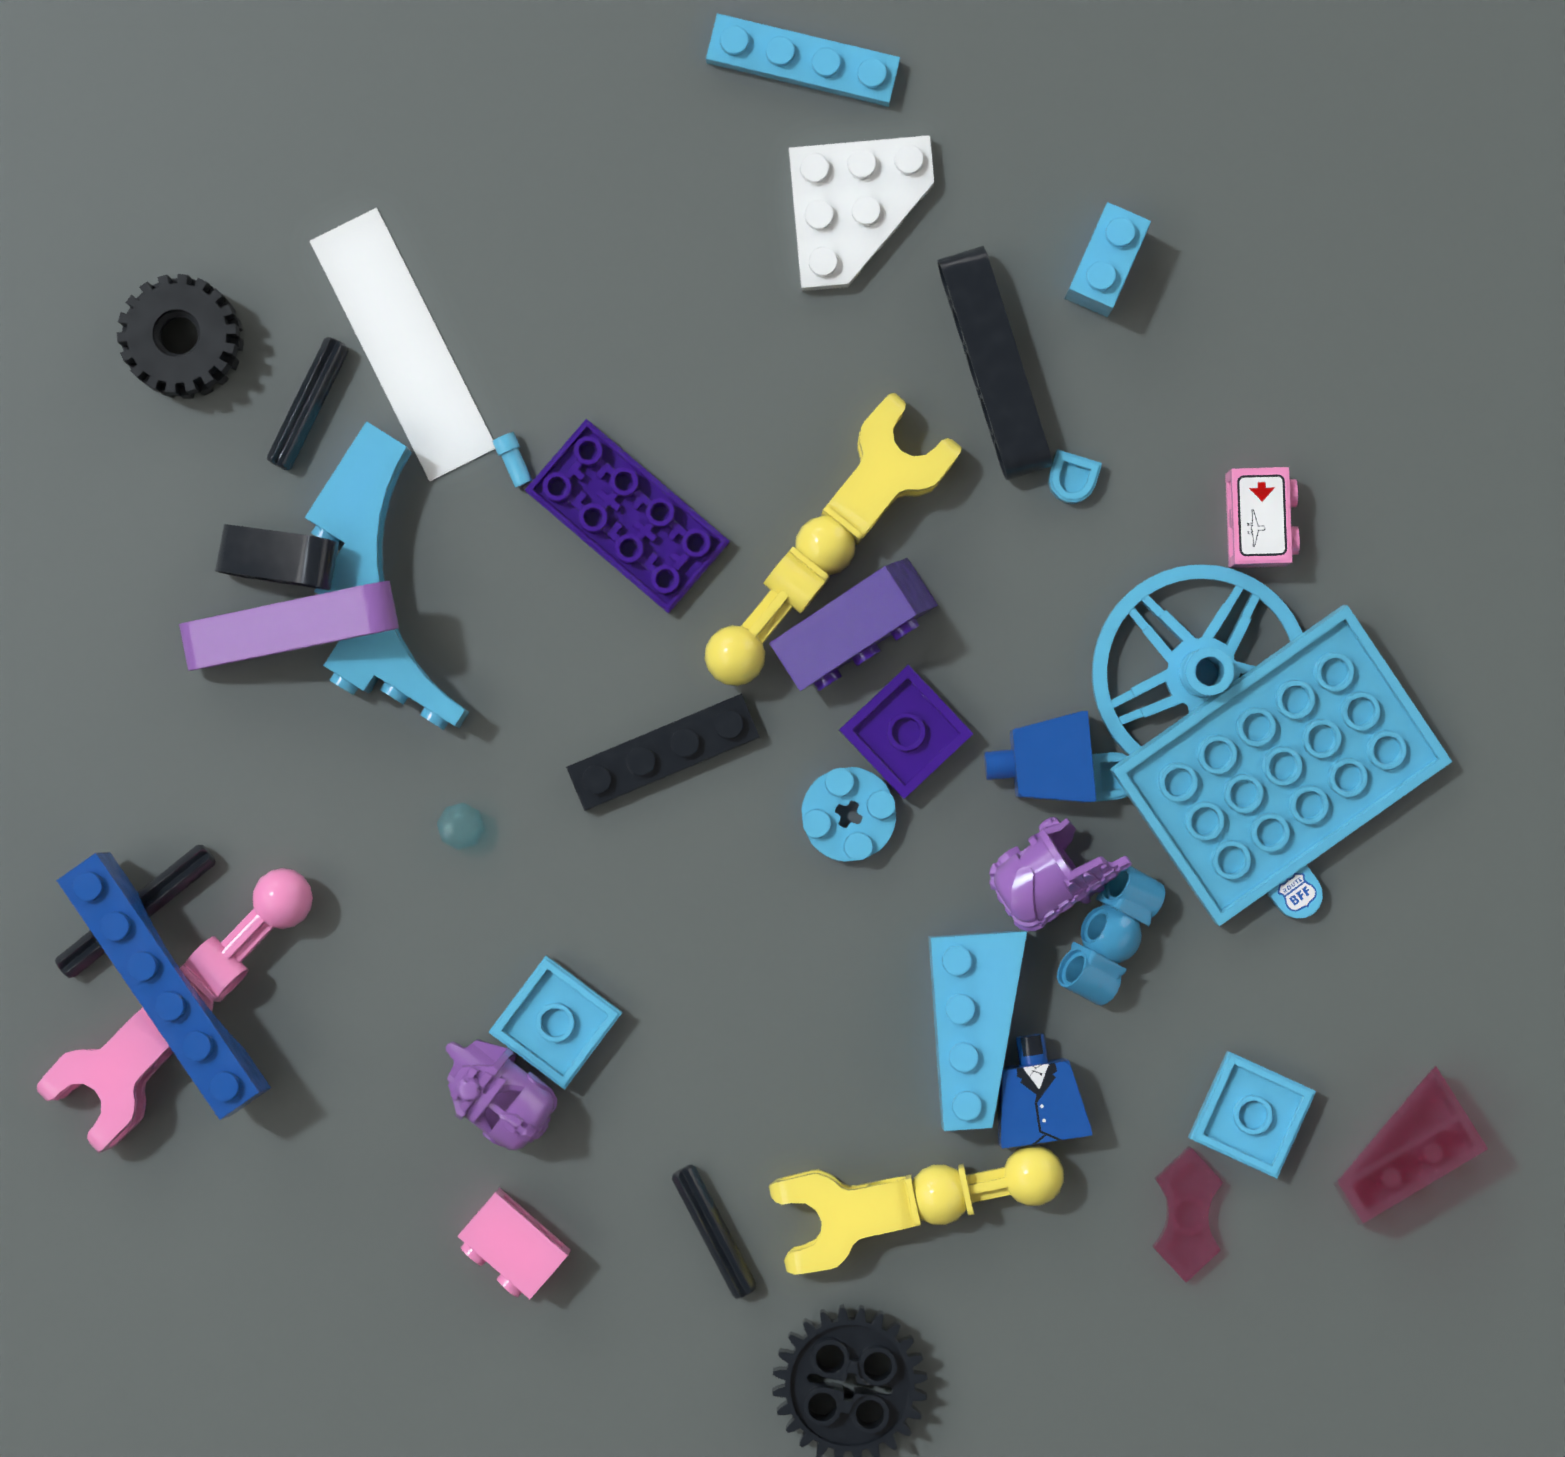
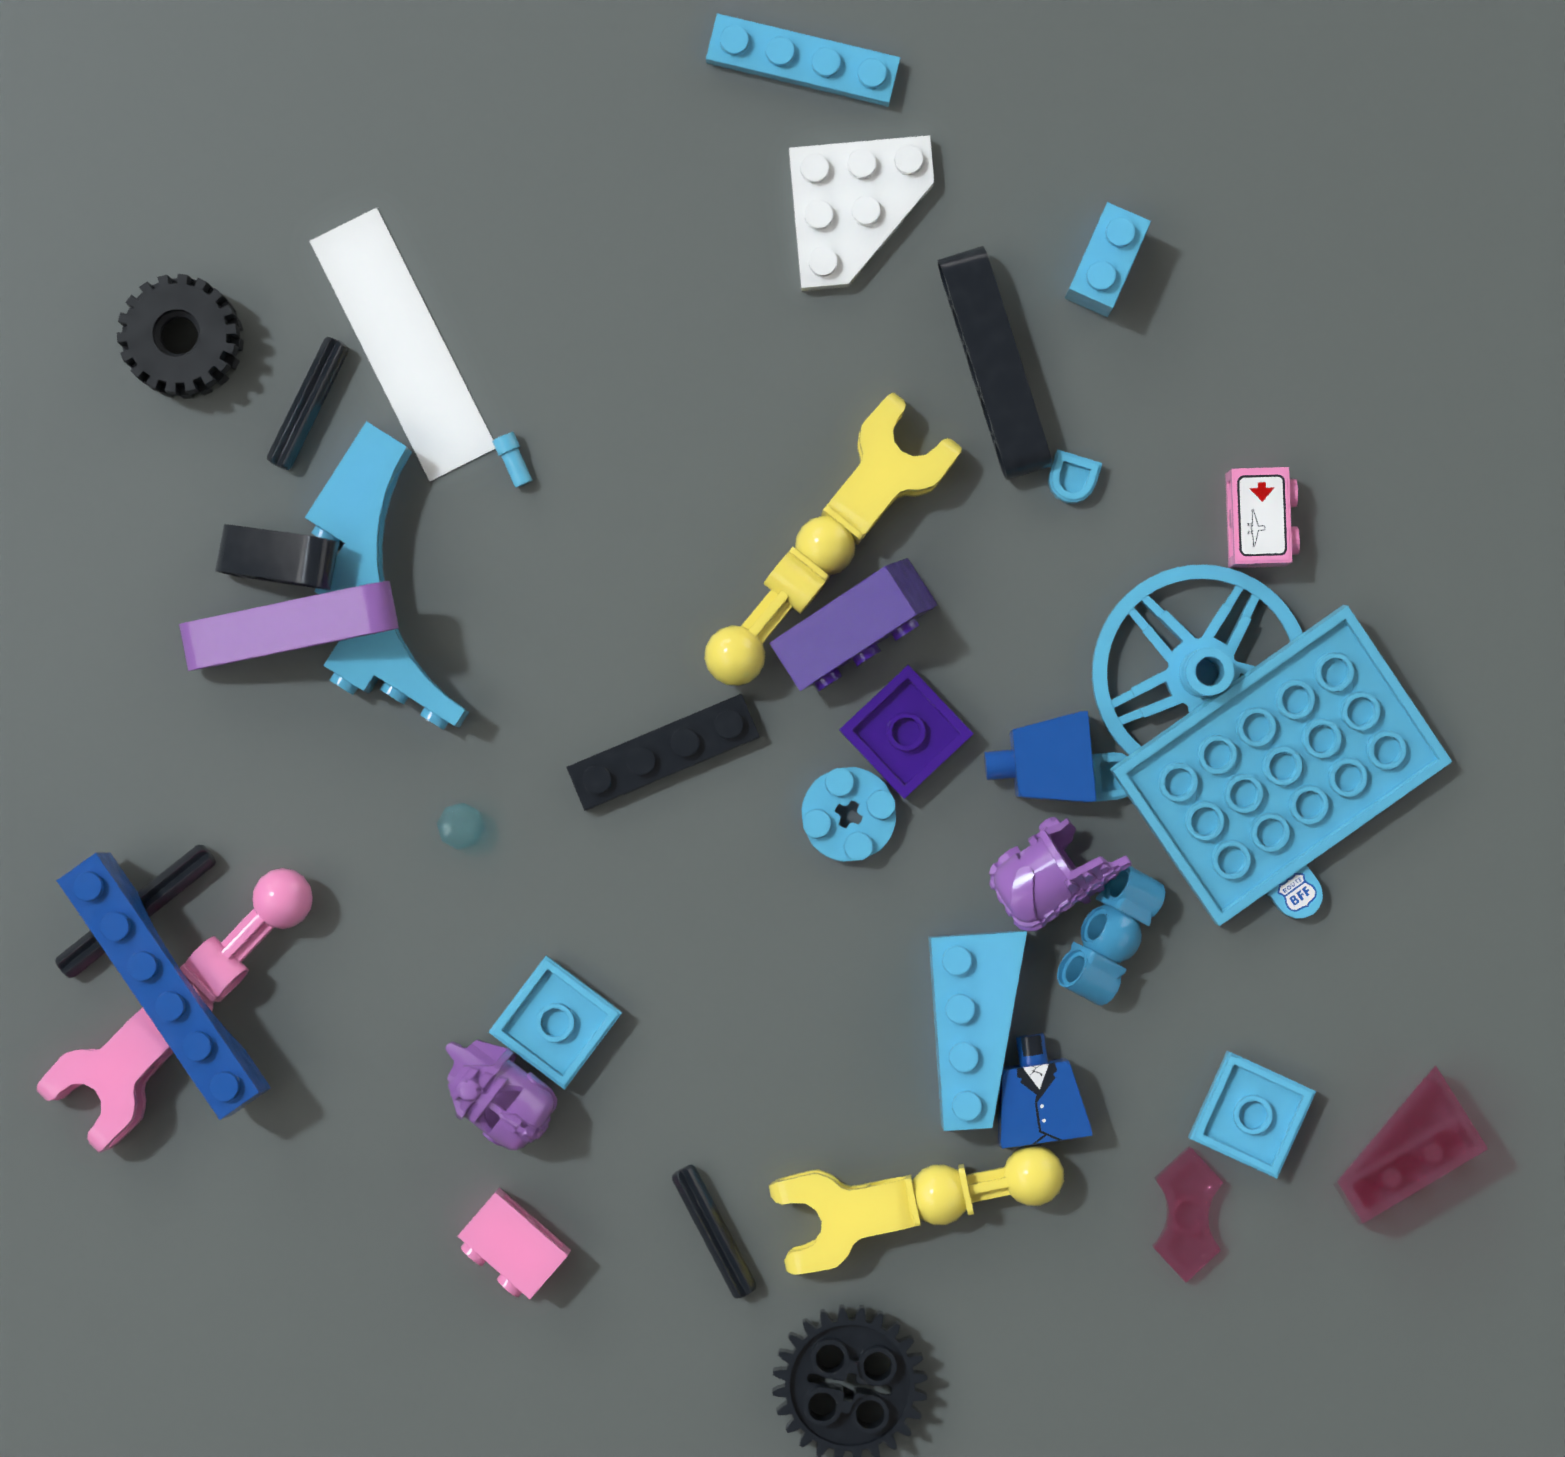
dark purple tile [525,419,730,614] -> none

